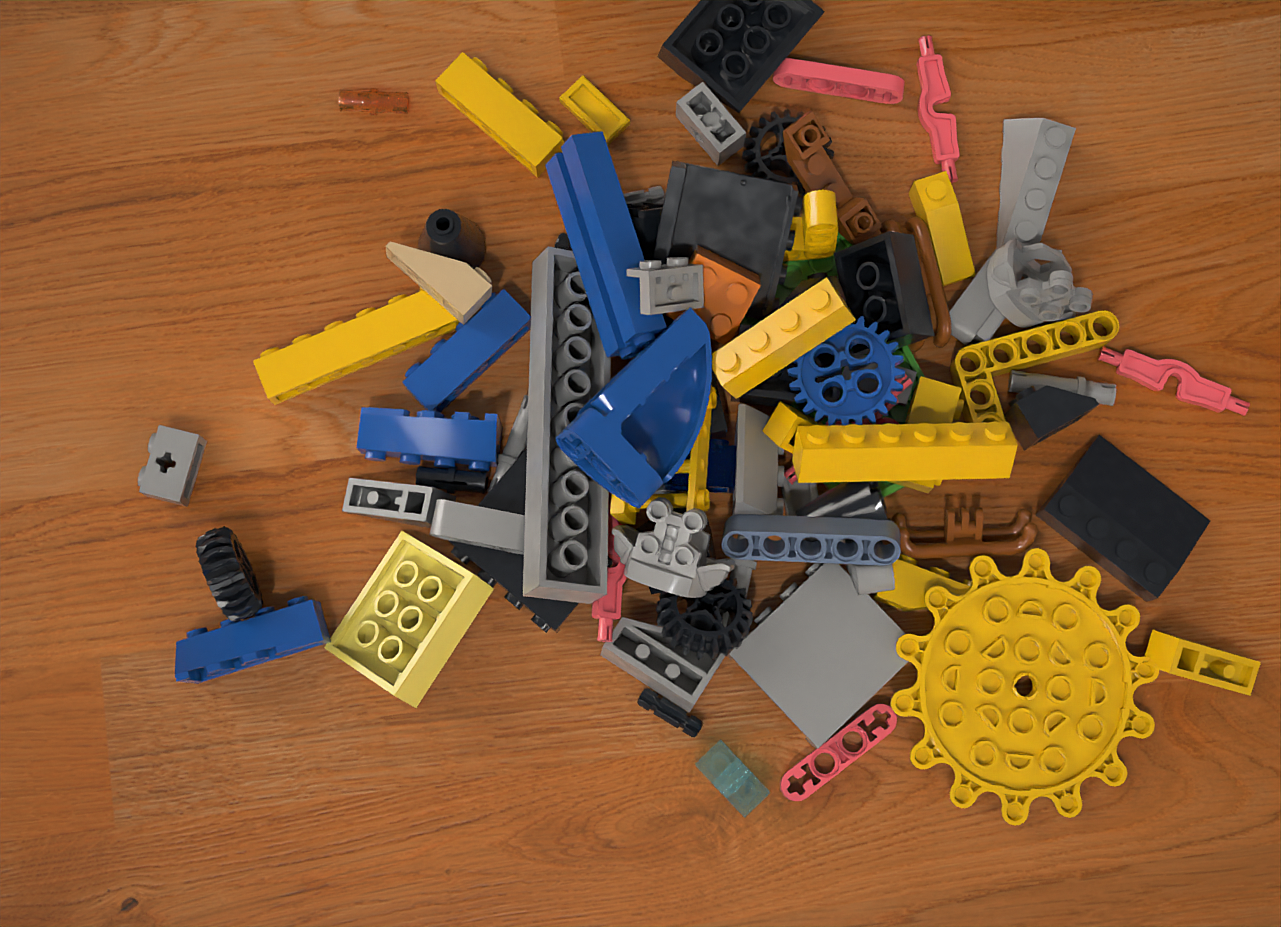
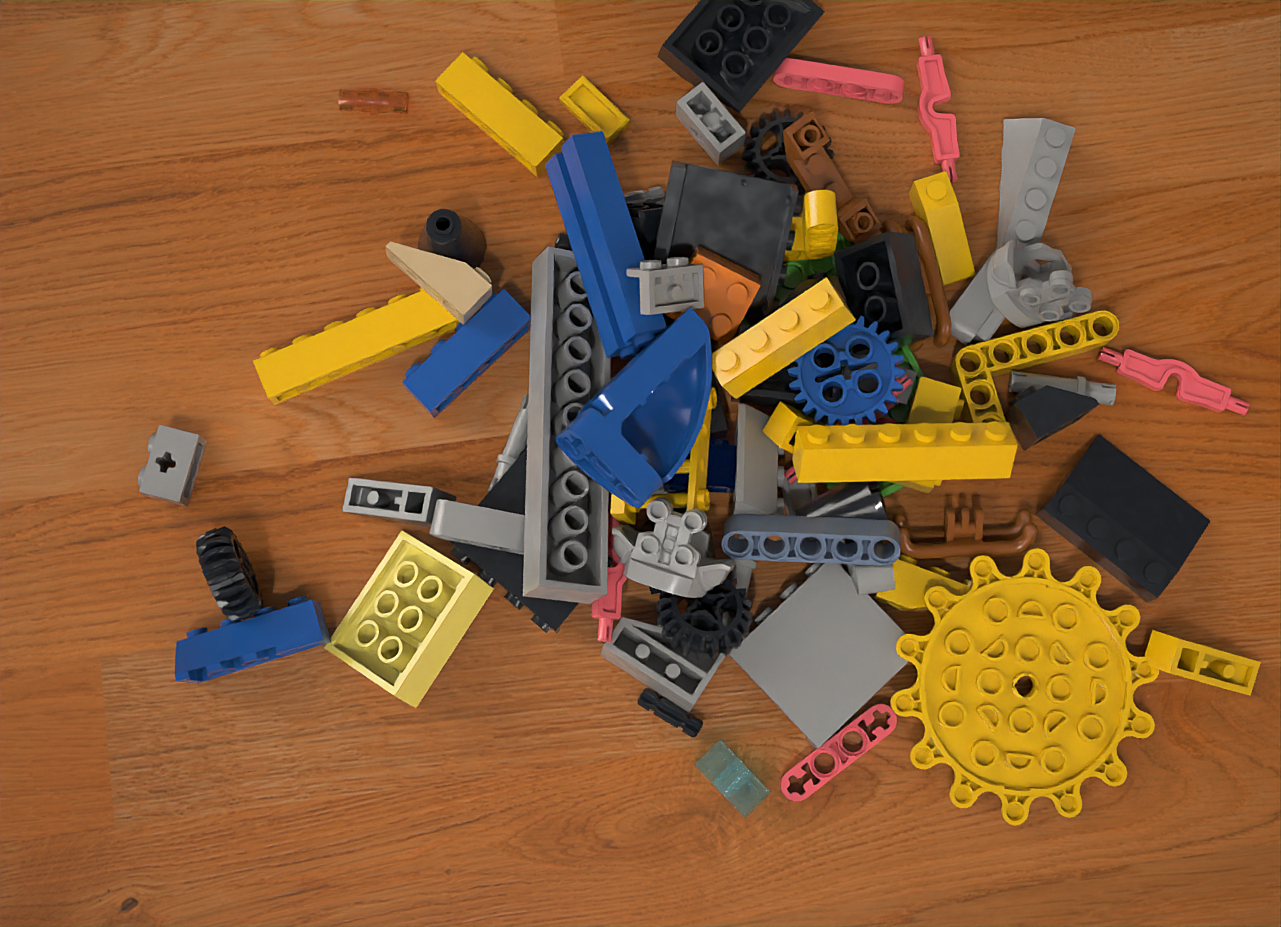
blue wedge [356,407,503,472] -> none
black pin [416,466,489,494] -> none

